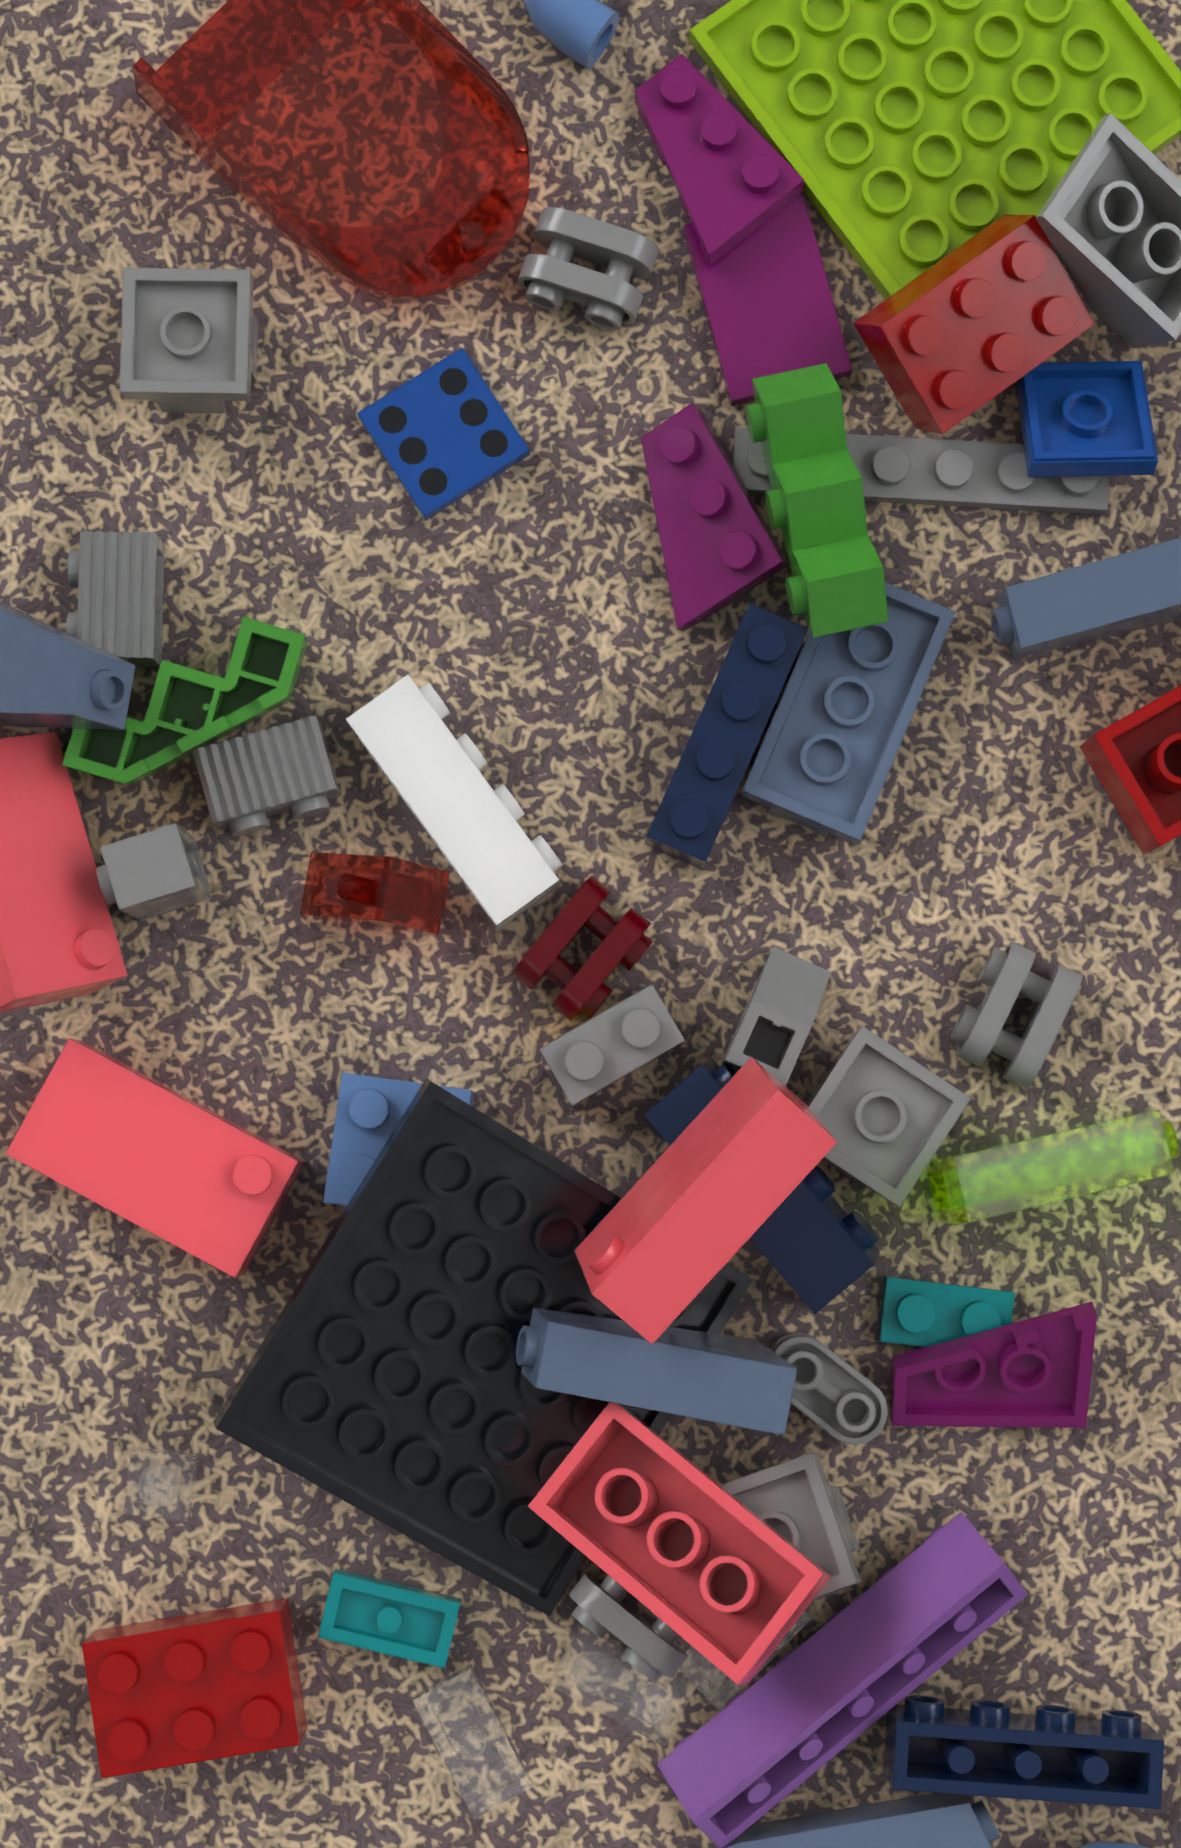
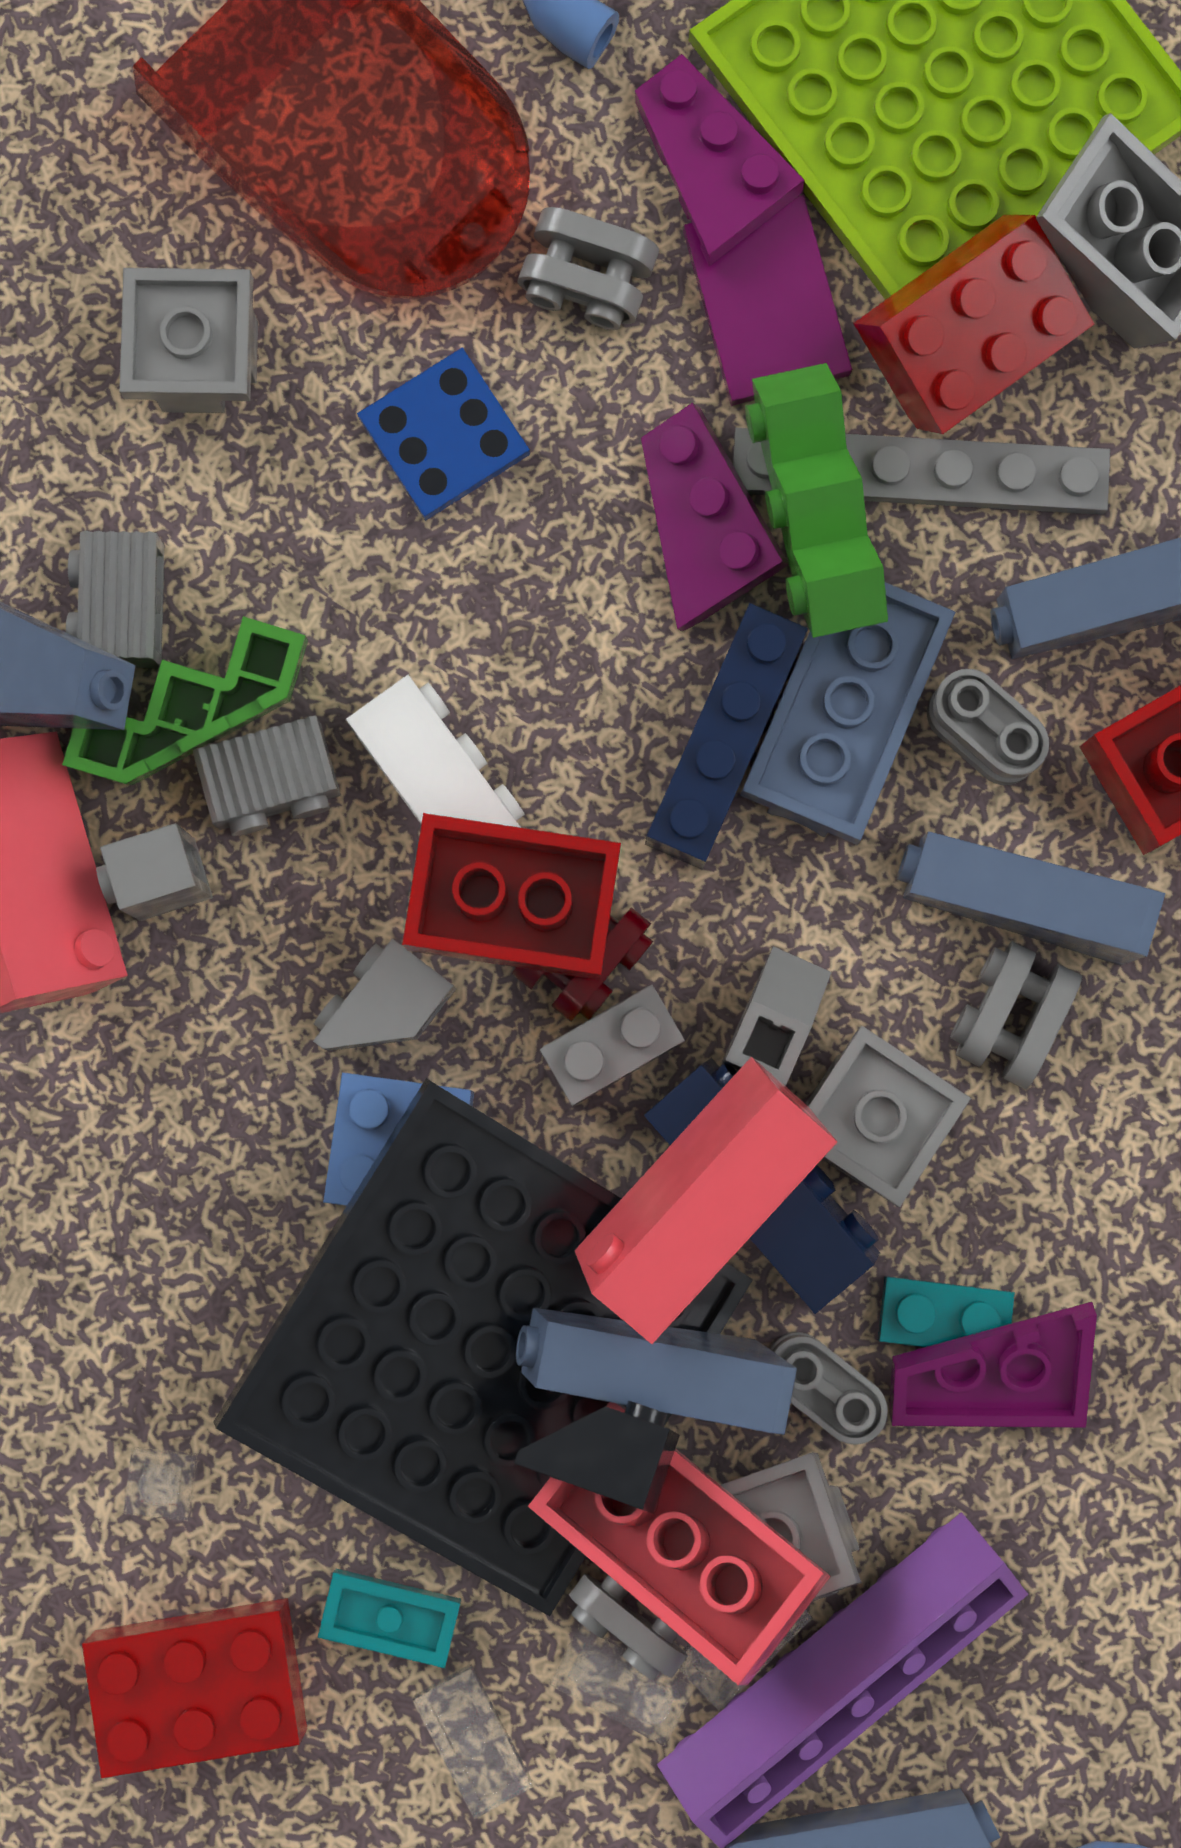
coral brick [5,1038,306,1278] -> none
clear red slope [300,852,450,935] -> none
dark blue brick [883,1695,1164,1809] -> none
clear neon green slope [926,1110,1179,1225] -> none
blue tile [1015,361,1158,477] -> none
none -> light grey slope [313,939,456,1051]
none -> red brick [402,813,621,980]
none -> black slope [514,1401,680,1514]
none -> sand blue slope [897,831,1166,965]
none -> light grey brick [927,669,1049,785]

